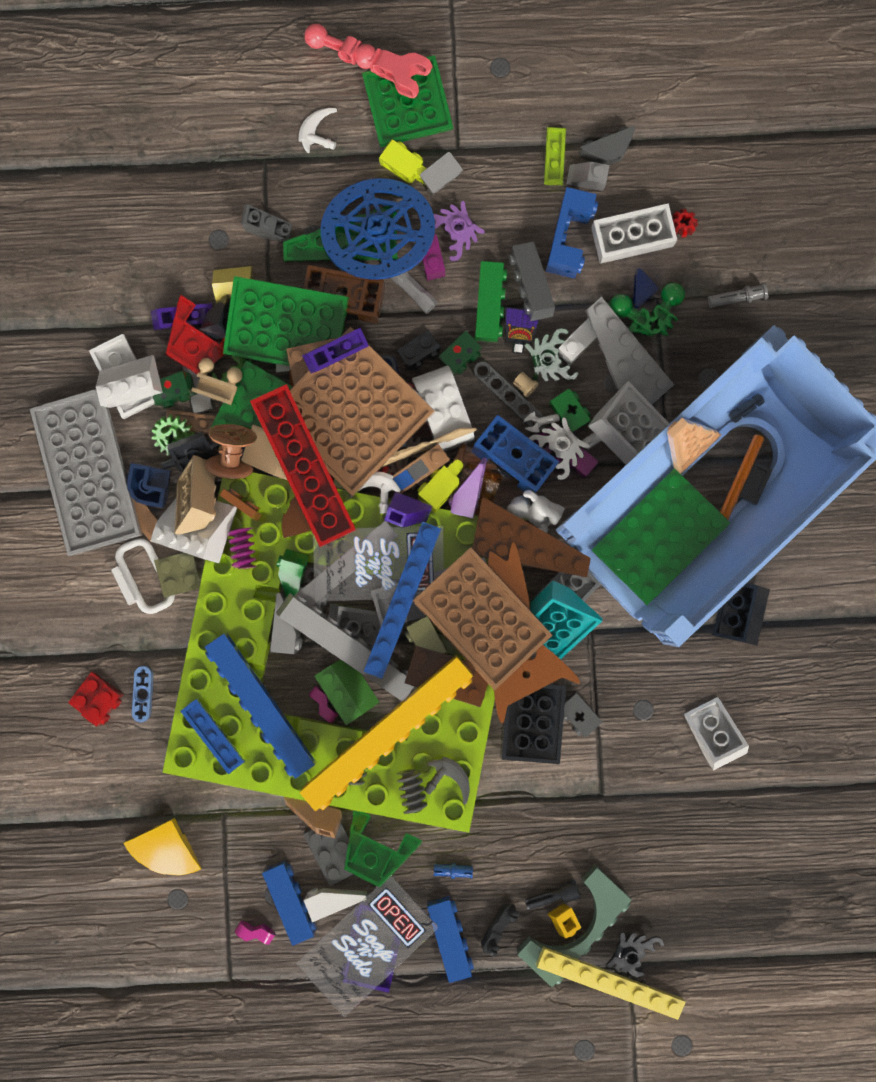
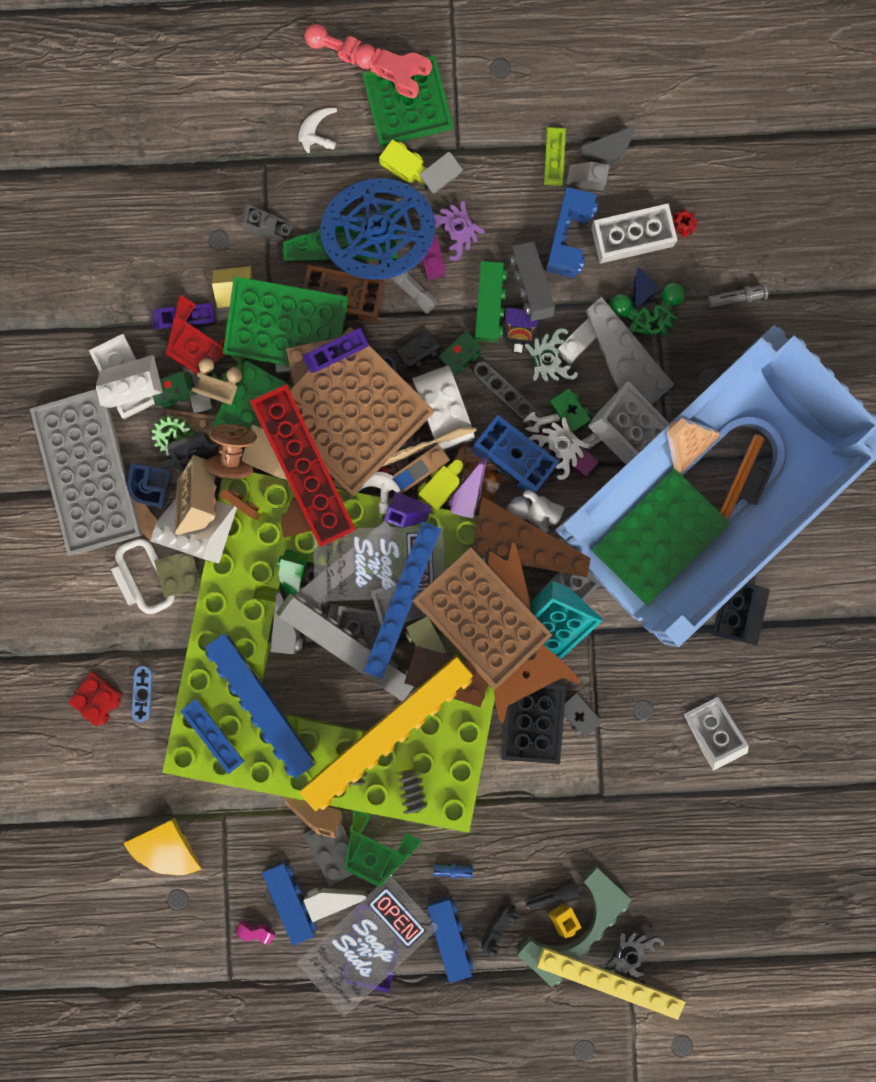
black slope [200,295,231,340] -> none
magenta piece [228,528,257,569] -> none
dark pink piece [309,686,339,723] -> none
bright green slope [314,659,380,725] -> none
dark grey piece [424,756,470,804] -> none
tan bush [513,372,539,397] -> none
black axle [729,394,765,423] -> none

